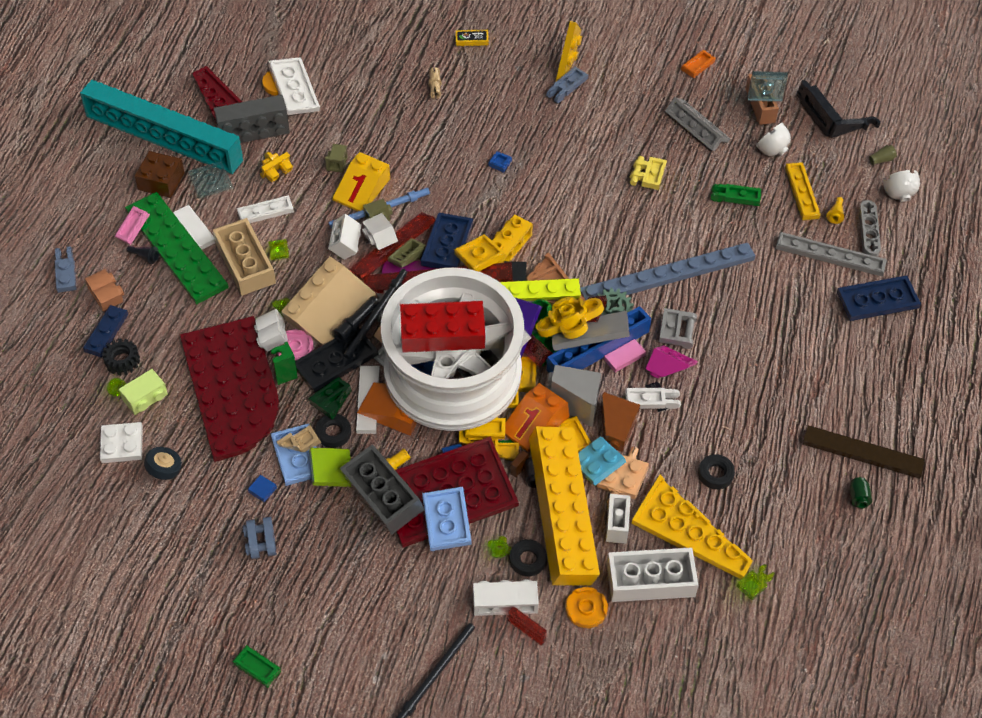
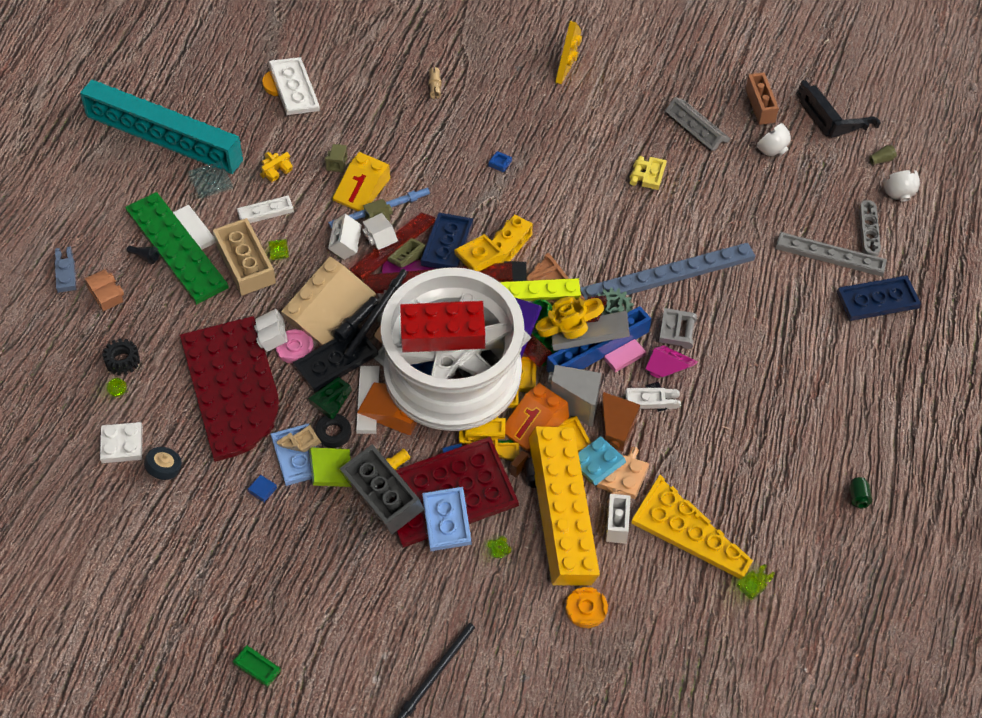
dark blue plate [83,305,128,358] -> none
bright pink tile [115,206,150,245] -> none
yellowish green brick [119,369,168,415] -> none
reddish brown brick [135,151,185,198] -> none
dark red wing [192,66,242,123] -> none
dark grey brick [214,95,290,143] -> none
sand blue brick [243,516,277,559] -> none
green hinge [271,342,298,385] -> none
clear neon green plate [272,298,290,317] -> none
tile [455,30,489,46] -> none
white brick [473,579,539,616] -> none
clear red tile [508,607,547,646] -> none
black tyre [509,539,547,577] -> none
sand blue hinge [546,67,588,103] -> none
white brick [607,548,699,602] -> none
orange tile [681,50,716,78] -> none
black tyre [698,454,735,490] -> none
green hinge [710,184,761,206] -> none
clear light blue tile [748,71,788,101] -> none
yellow tile [785,162,820,220] -> none
dark brown tile [803,425,925,479] -> none
yellow cone [826,197,844,224] -> none

